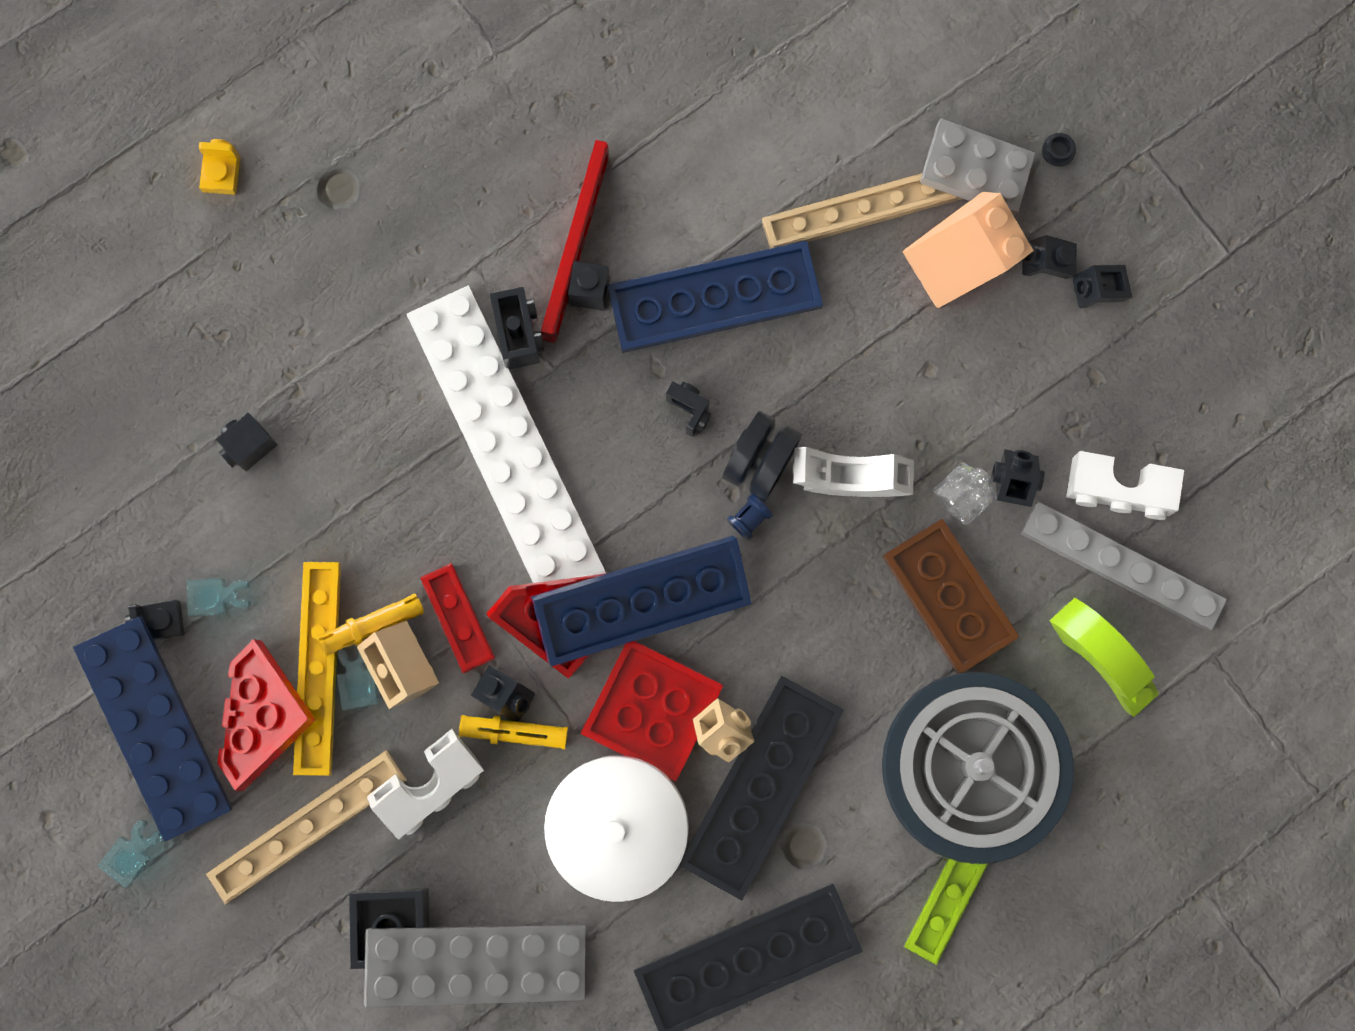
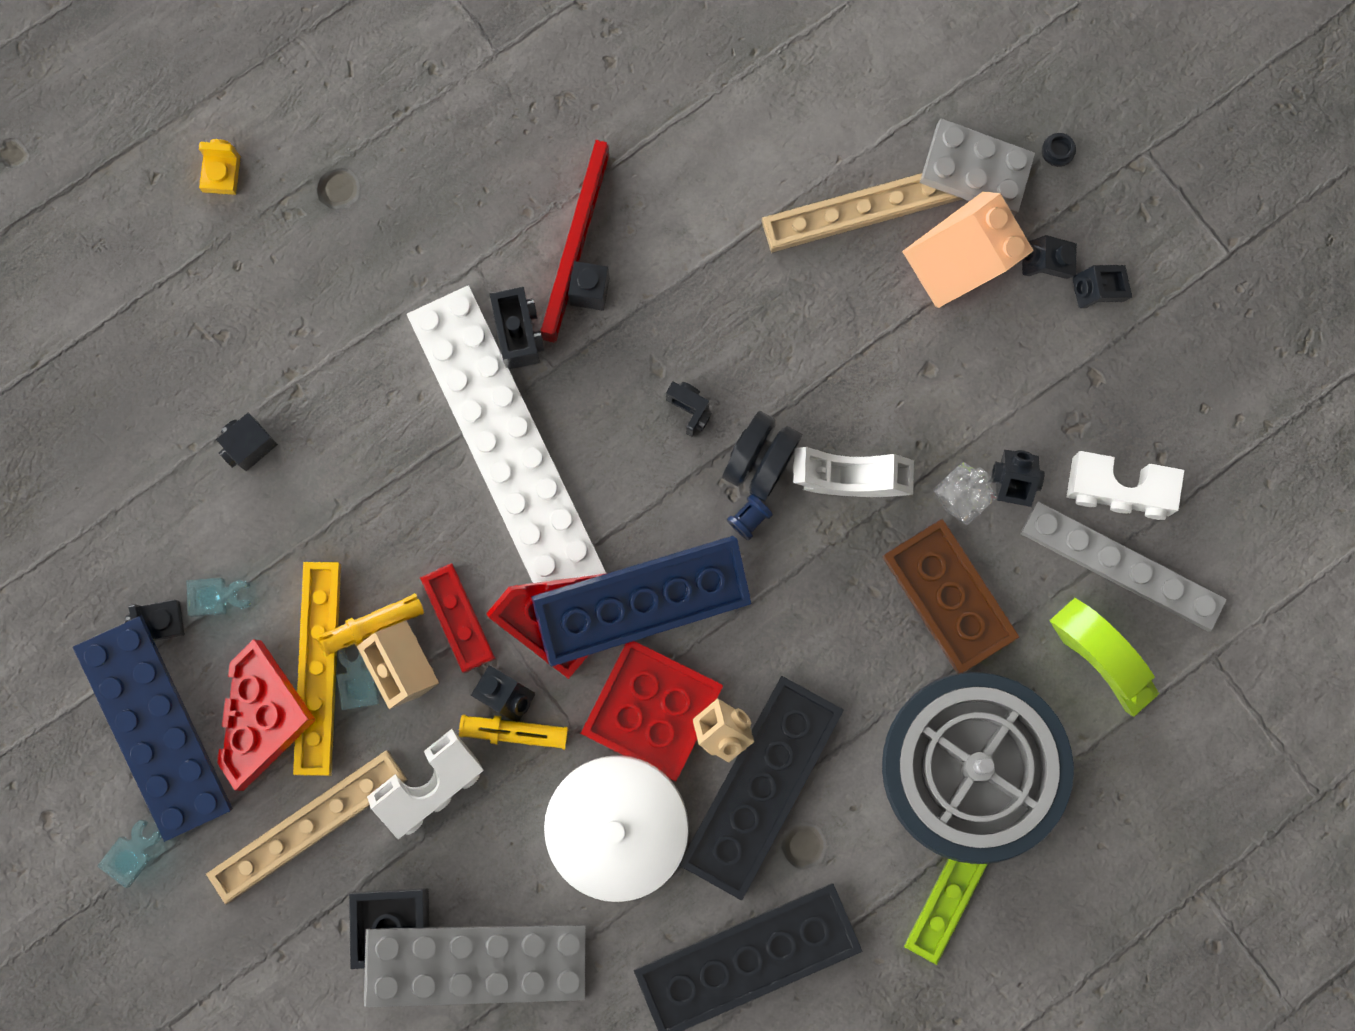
dark blue plate [607,241,823,353] -> none

